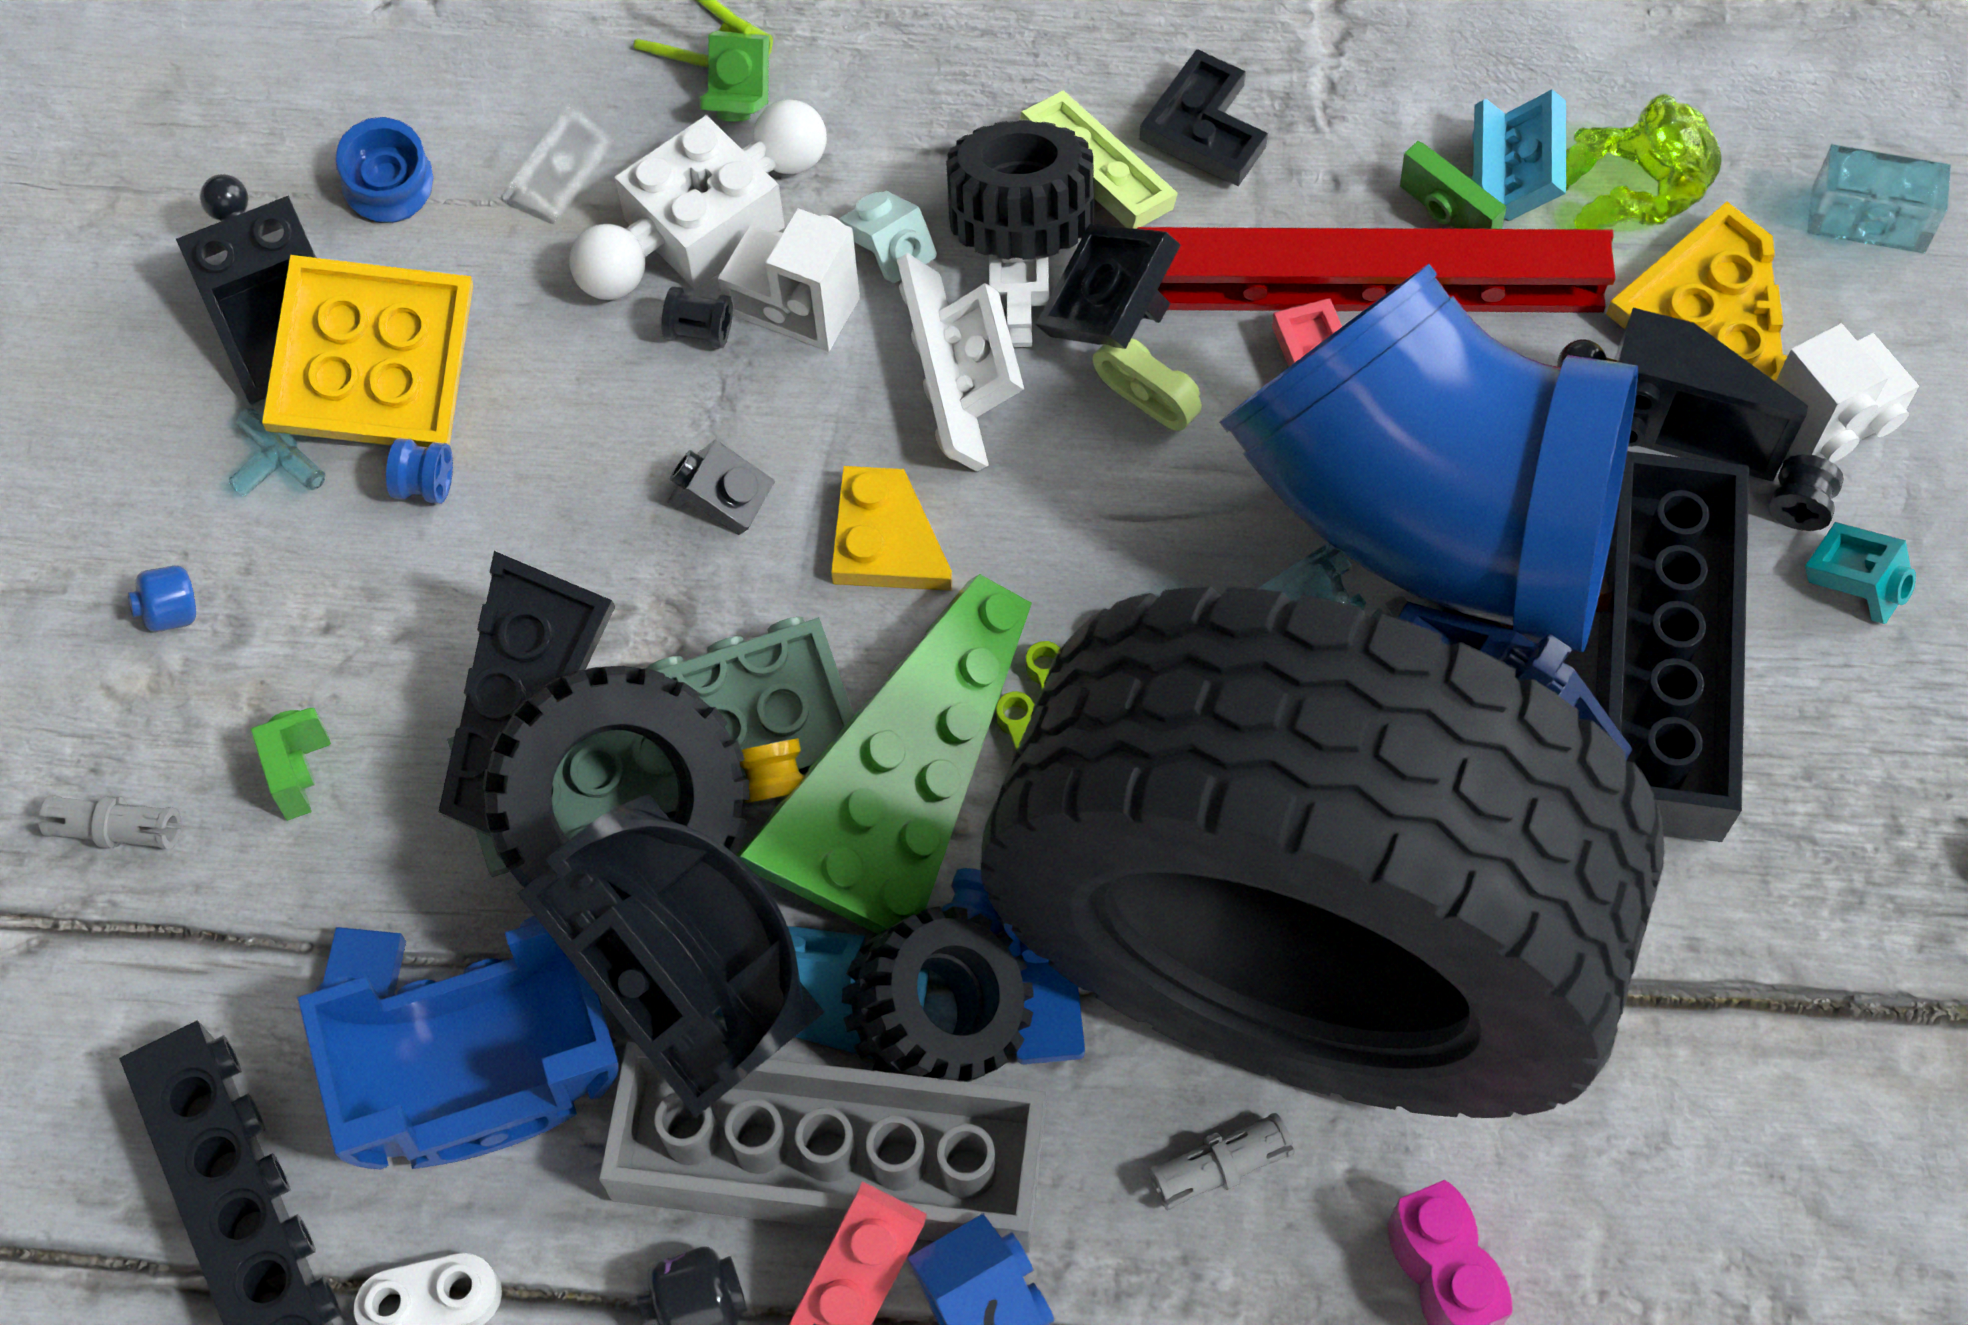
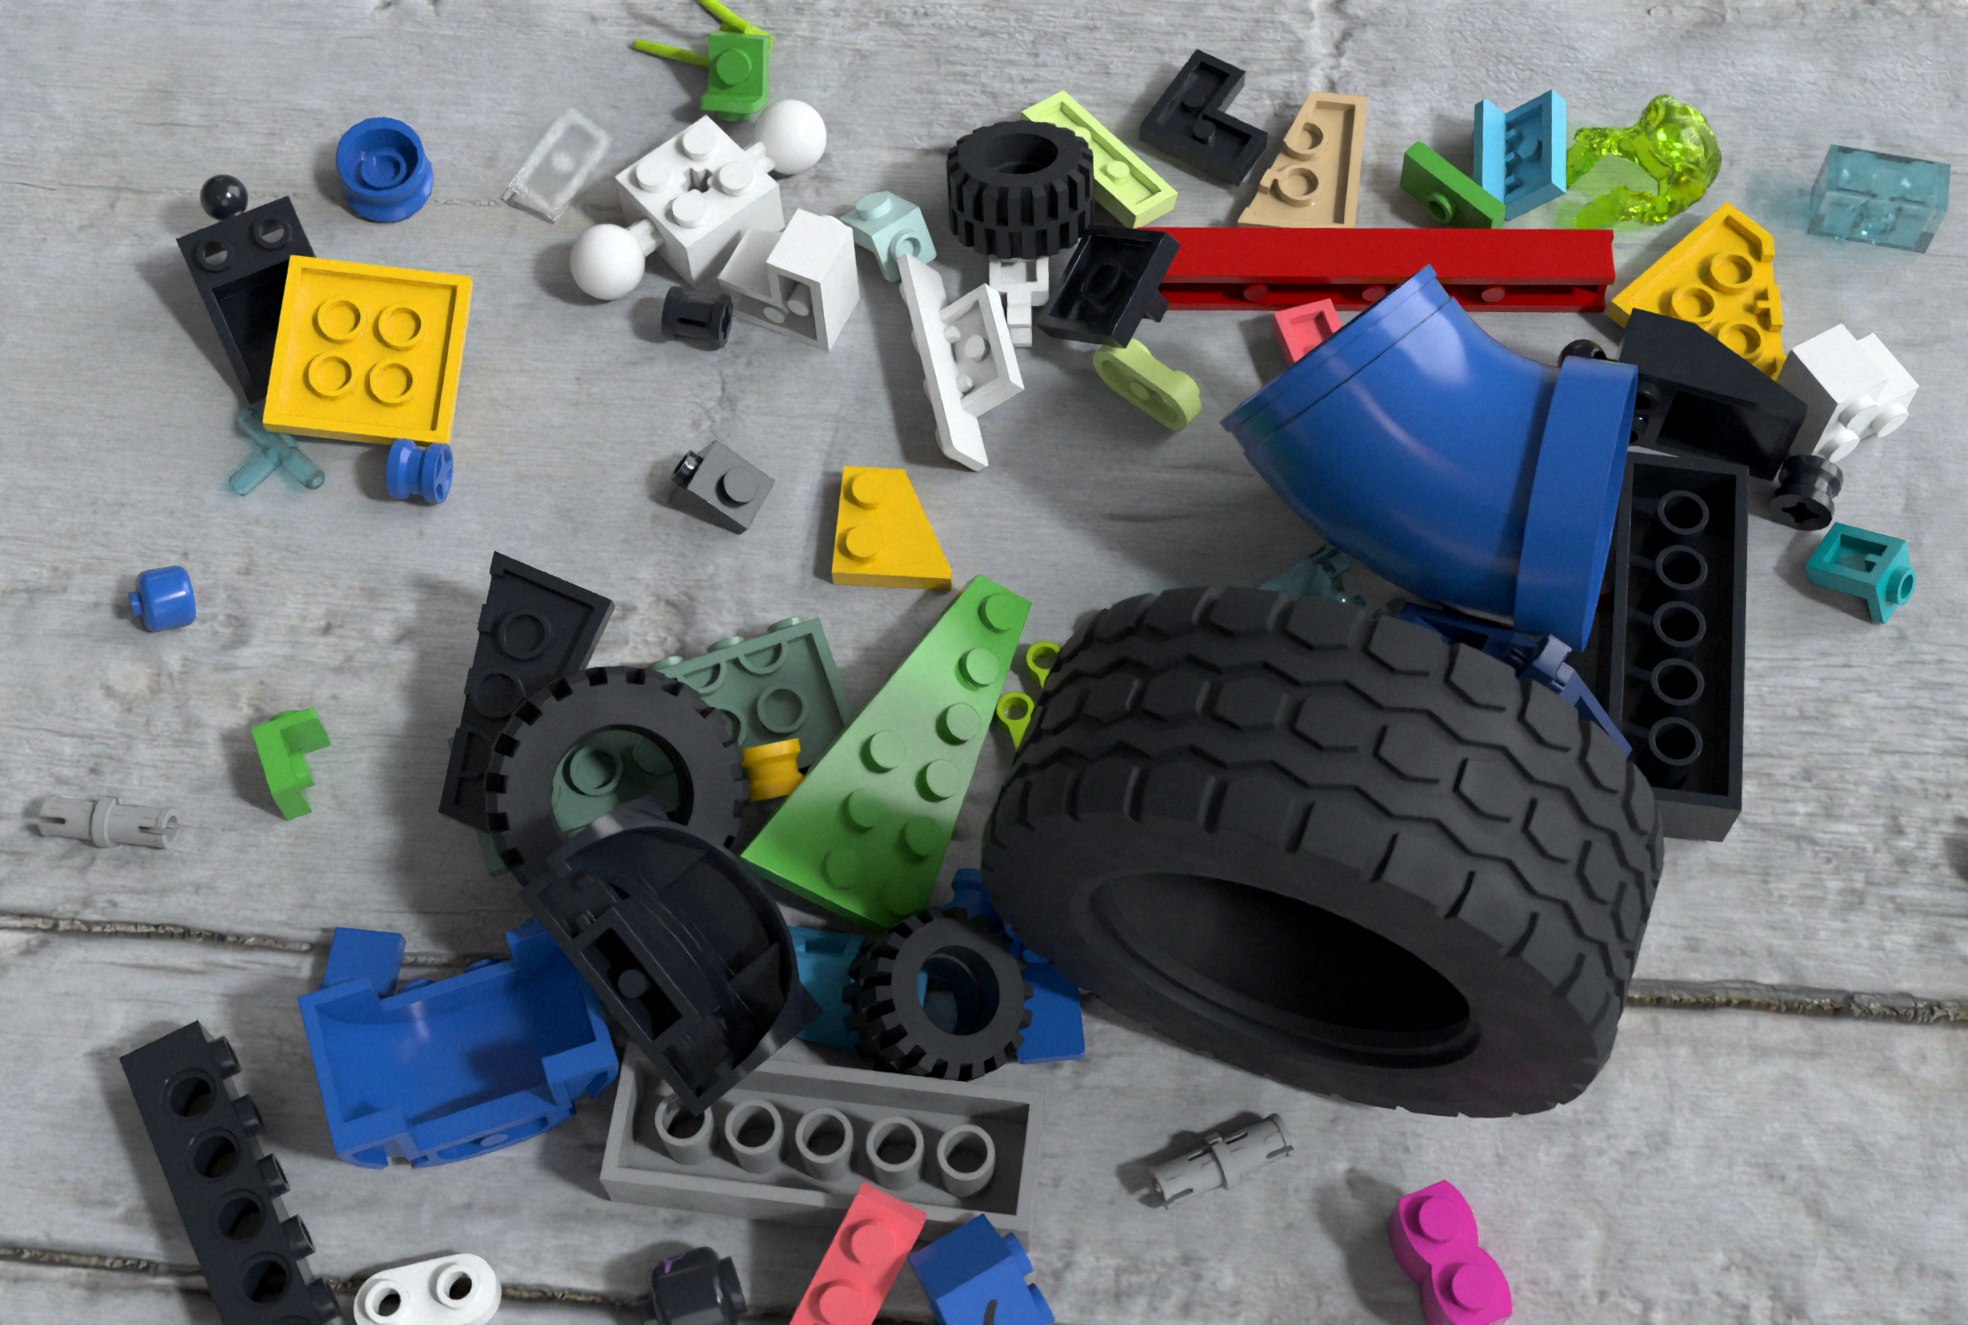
none -> tan wing [1237,91,1368,228]

